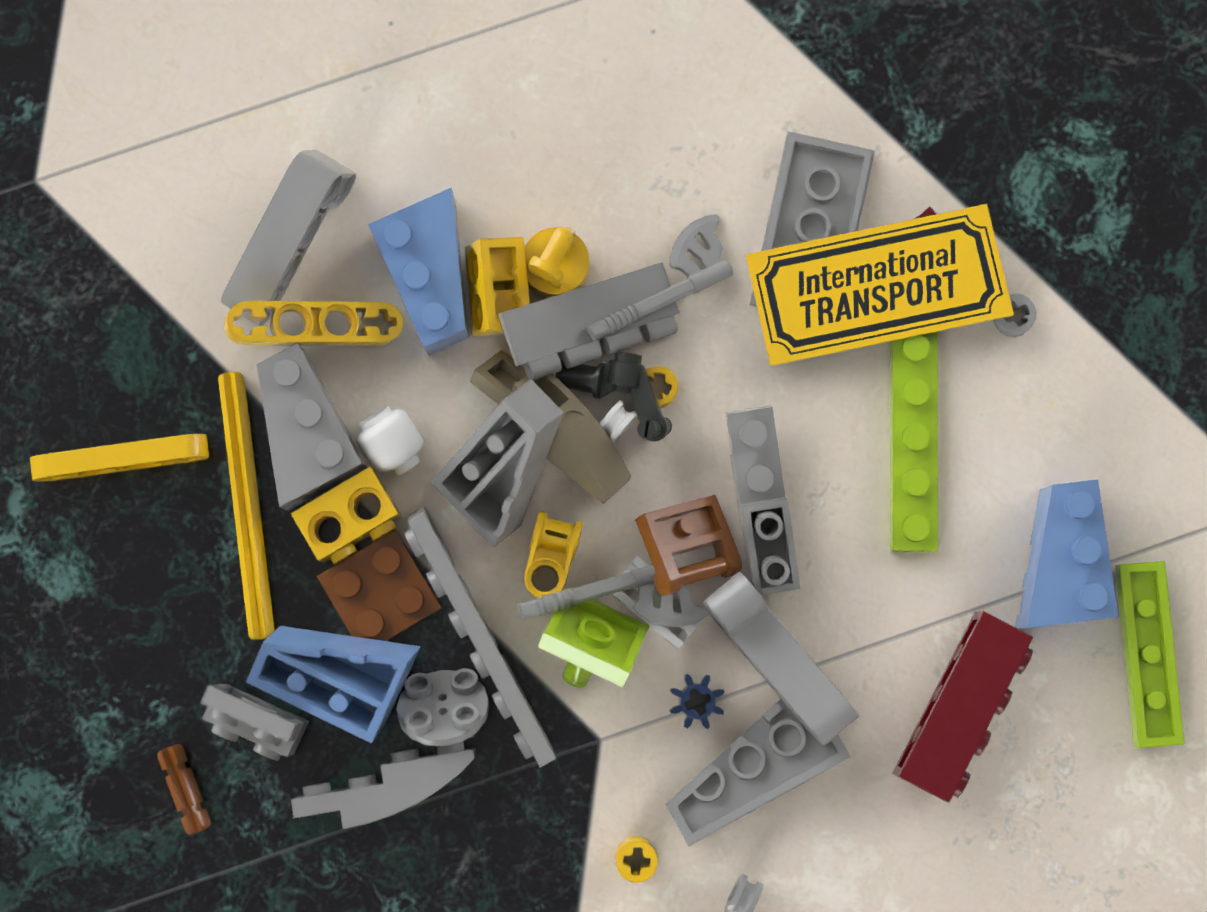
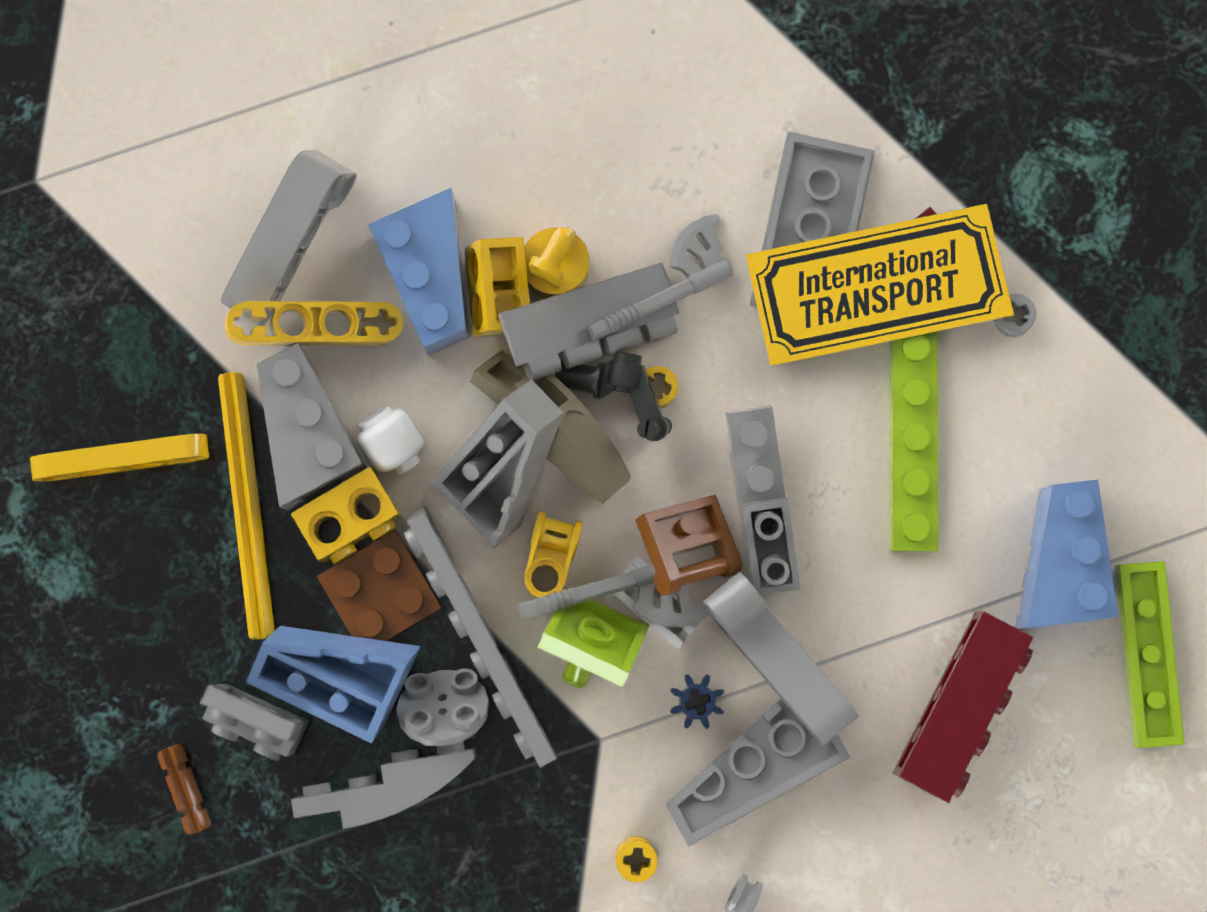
white bush [599,399,637,444] -> none

